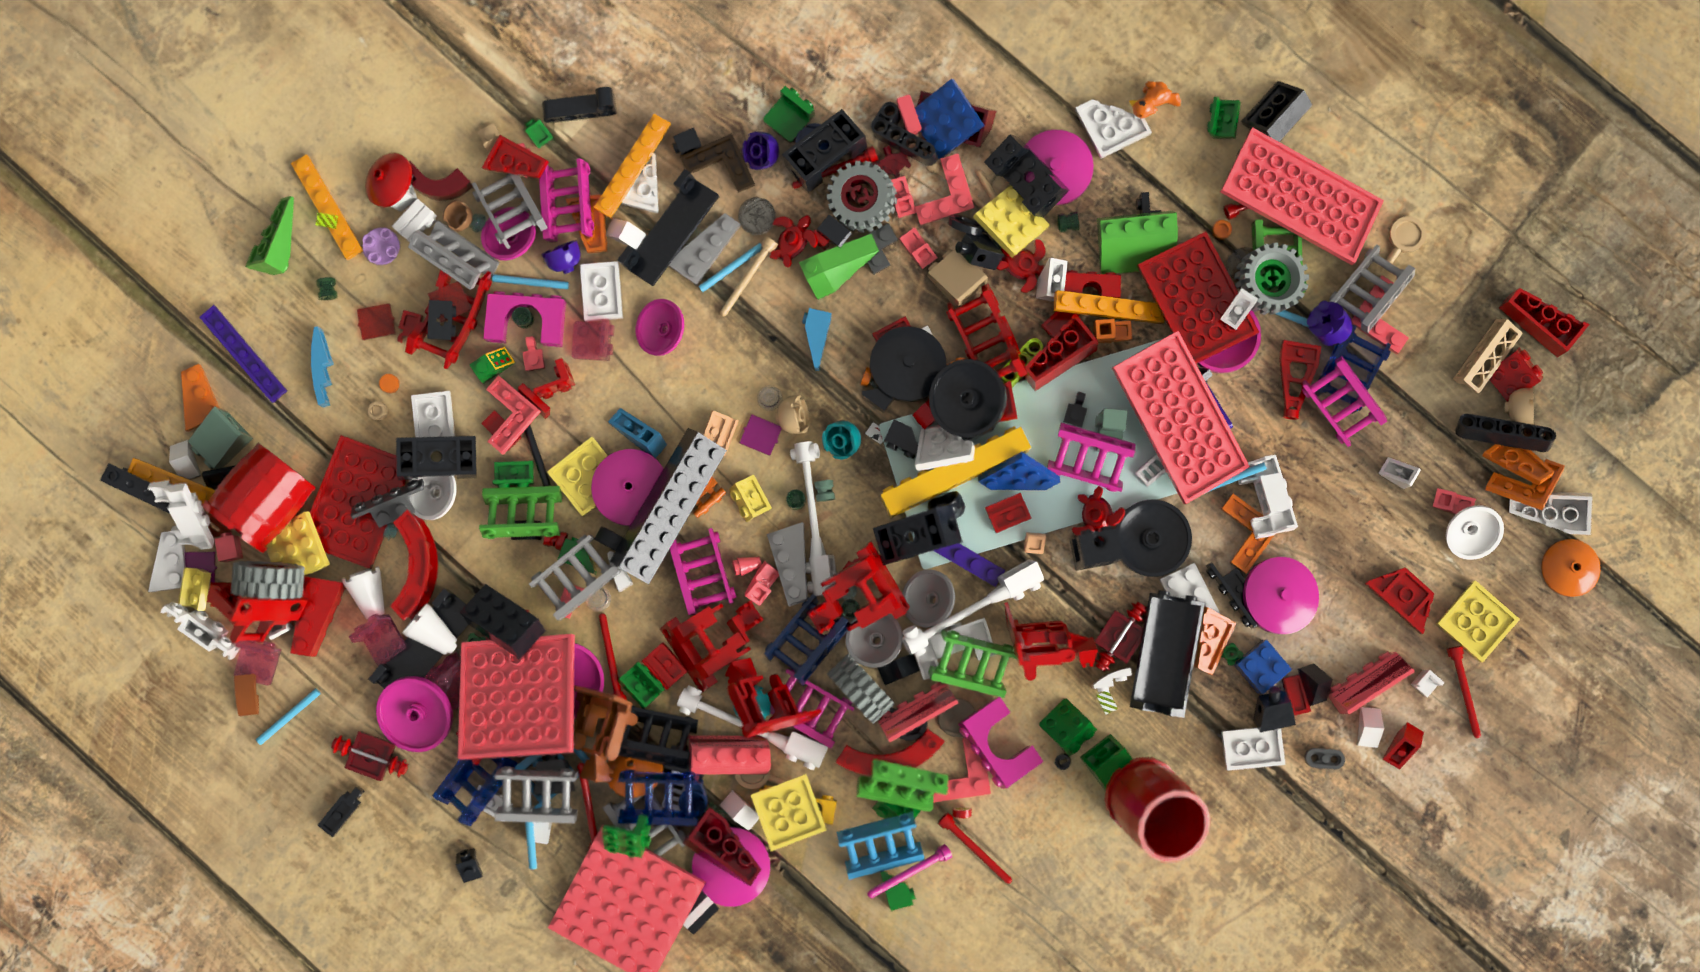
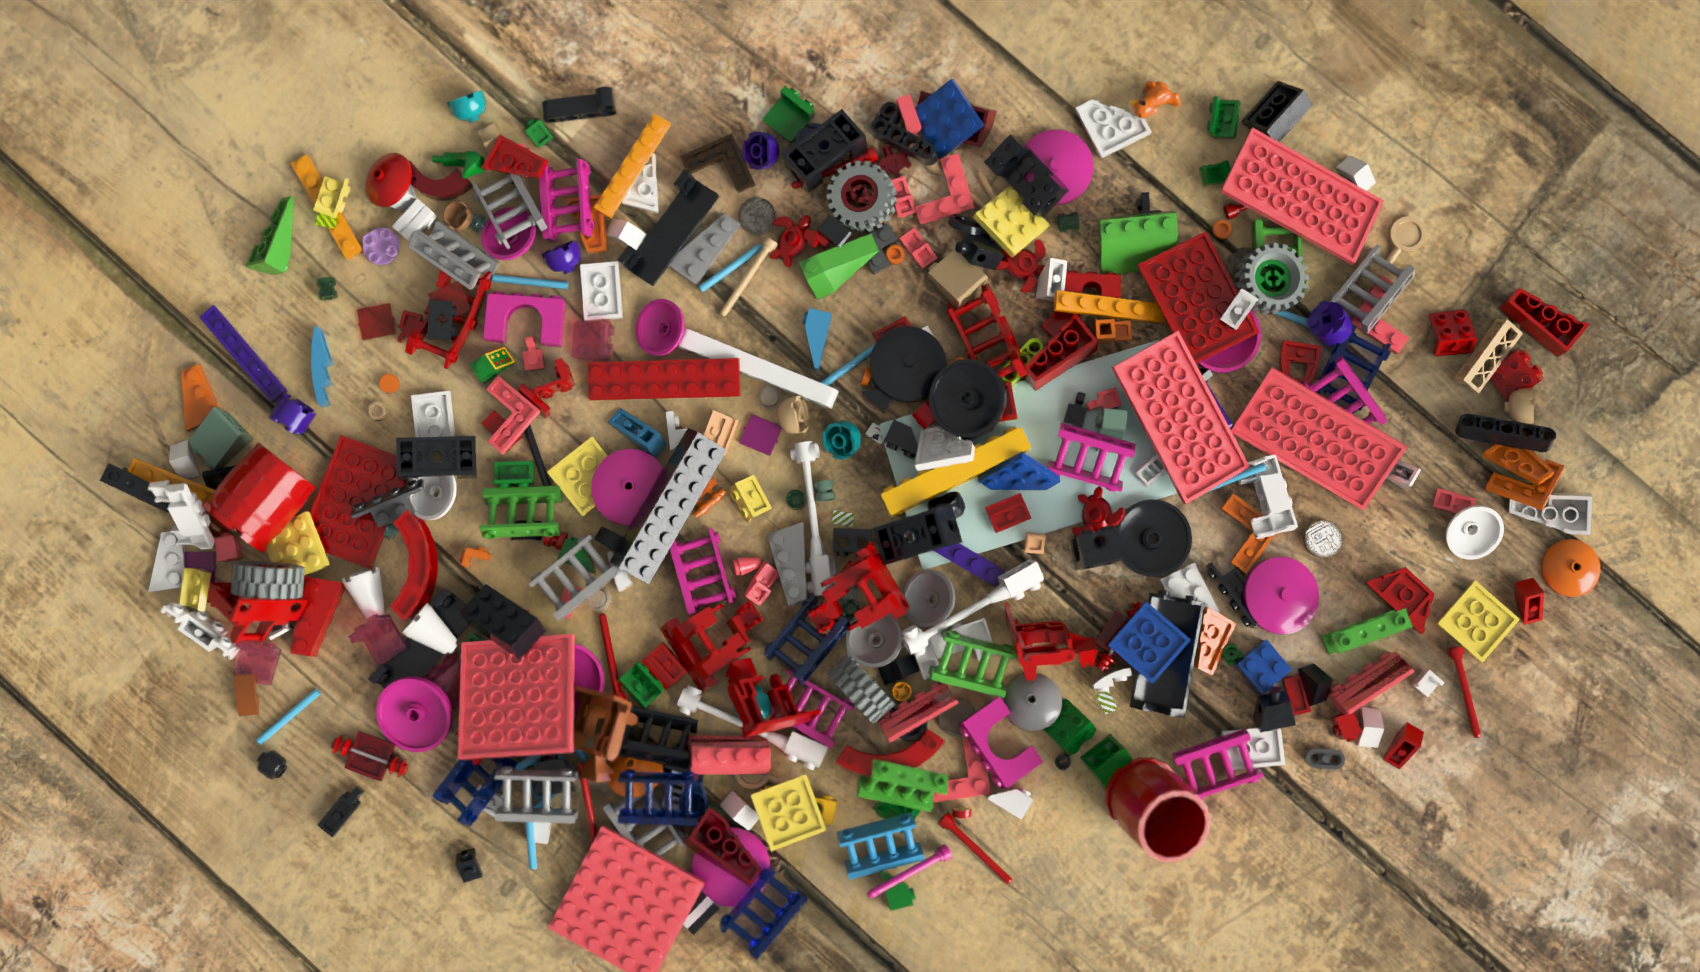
clear green wheel [512,307,534,329] -> none
green bracket [602,815,651,858] -> none
black brick [672,127,702,156] -> none
none -> black head [257,750,287,779]
none -> dark purple brick [269,393,317,435]
none -> light yellow bracket [313,176,350,218]
none -> green animal [432,151,485,179]
none -> teal cylinder [447,90,486,123]
none -> orange bracket [460,546,492,568]
none -> red plate [587,358,741,401]
none -> white slope [666,411,691,452]
none -> white beam [677,328,839,409]
none -> clear blue fence [719,865,808,960]
none -> medium azure bar [820,343,876,386]
none -> sticker [832,510,854,527]
none -> black brick [833,528,872,557]
none -> orange tile [886,245,905,265]
none -> light orange wheel [892,682,912,701]
none -> white slope [987,787,1034,820]
none -> light grey dish [1004,673,1062,731]
none -> coral plate [1085,387,1122,411]
none -> blue plate [1108,601,1191,684]
none -> dark pink fence [1171,728,1264,800]
none -> green bracket [1199,160,1231,186]
none -> coral plate [1231,367,1407,511]
none -> tile [1303,520,1343,558]
none -> bright green fence [1321,608,1413,654]
none -> red brick [1331,712,1362,742]
none -> white slope [1335,155,1376,191]
none -> red bracket [1429,310,1477,357]
none -> red slope [1514,577,1544,625]

